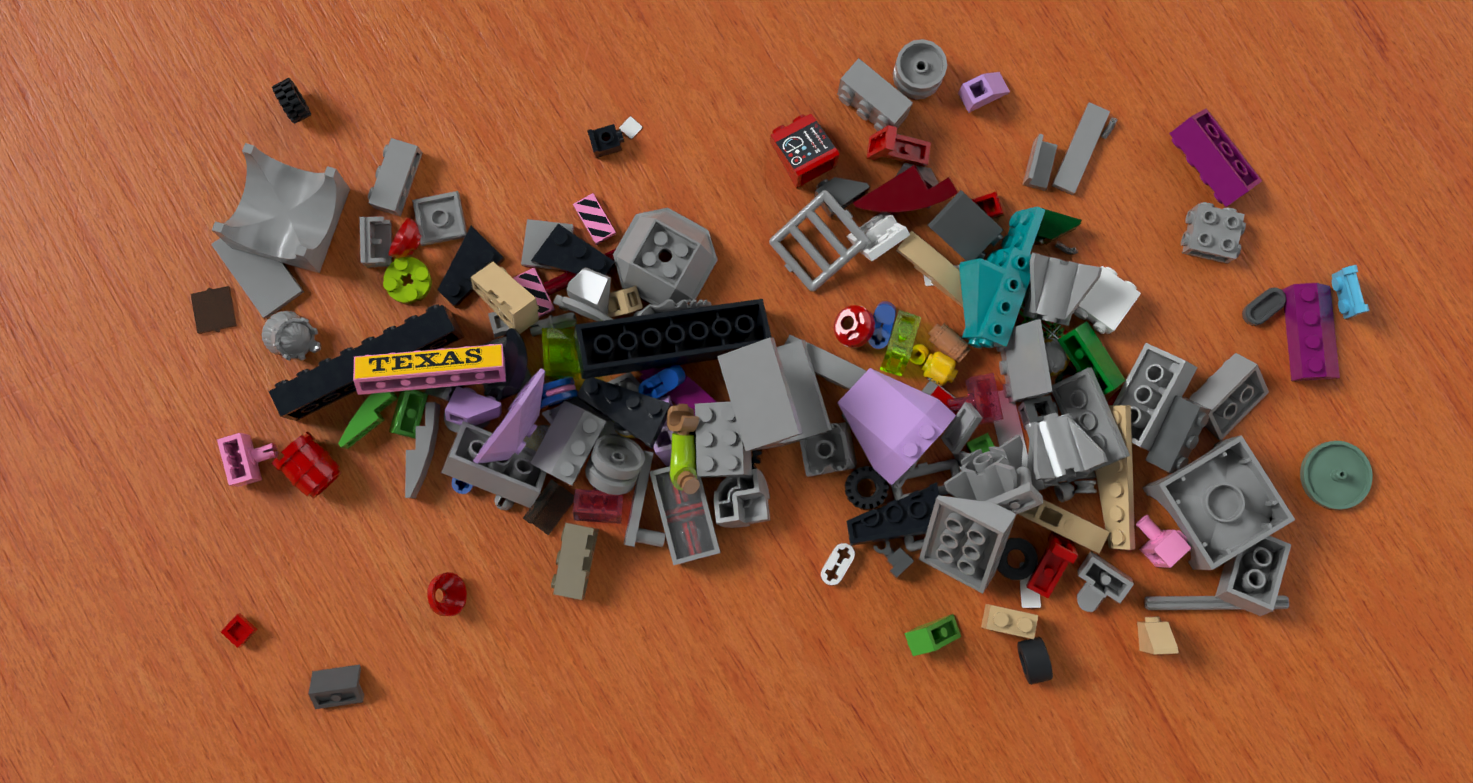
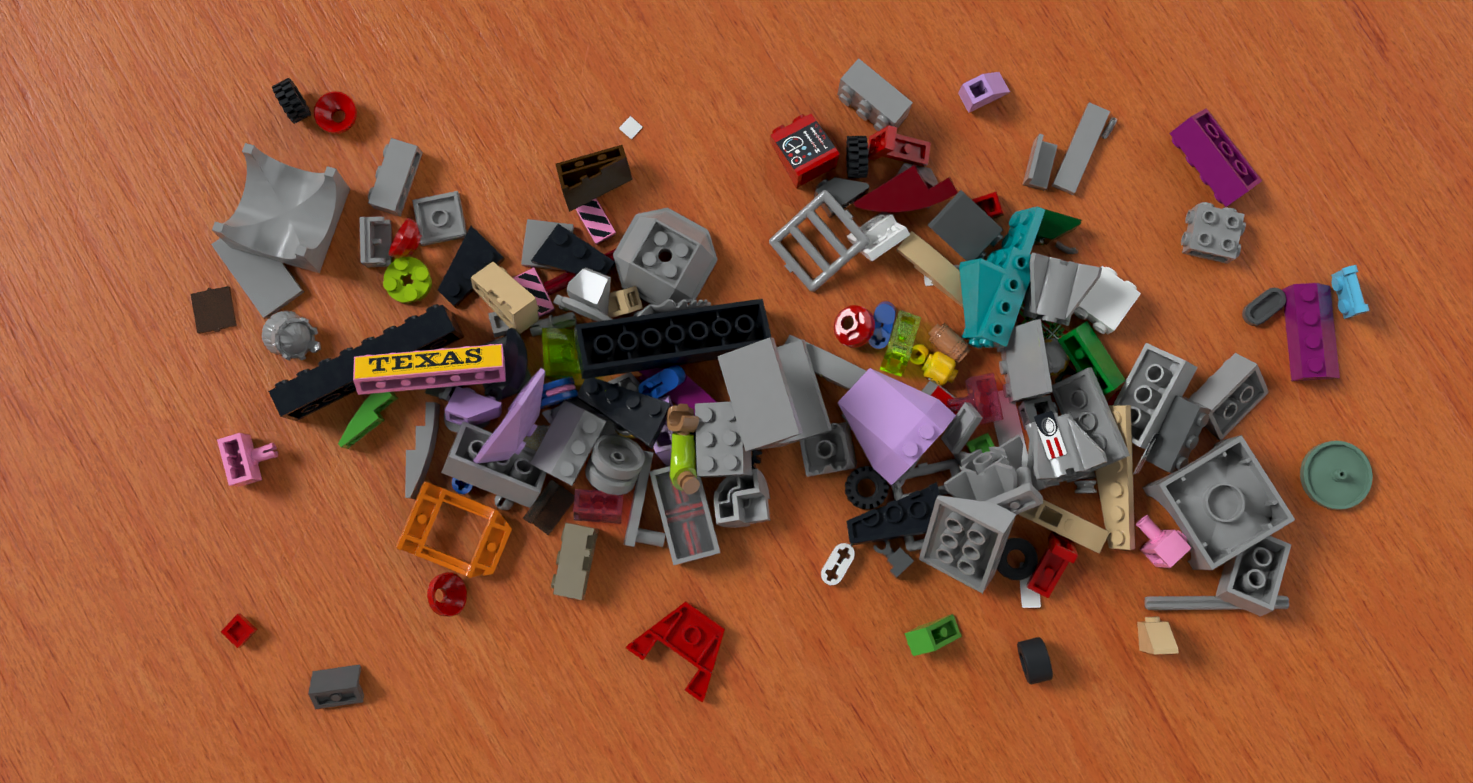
red piece [272,431,342,499] -> none
bright green slope [389,390,428,439] -> none
black brick [587,124,624,158] -> none
light grey wheel [893,39,947,99] -> none
tan piece [981,604,1038,639] -> none
light grey hinge [1054,482,1075,502] -> none
light grey brick [1077,551,1134,612] -> none
none -> red piece [314,91,357,134]
none -> orange wedge [396,481,512,578]
none -> dark brown wedge [556,145,633,212]
none -> red wing [626,601,725,702]
none -> black tyre [846,136,868,178]
none -> sticker [1034,411,1067,460]
none -> sticker [1133,433,1160,474]

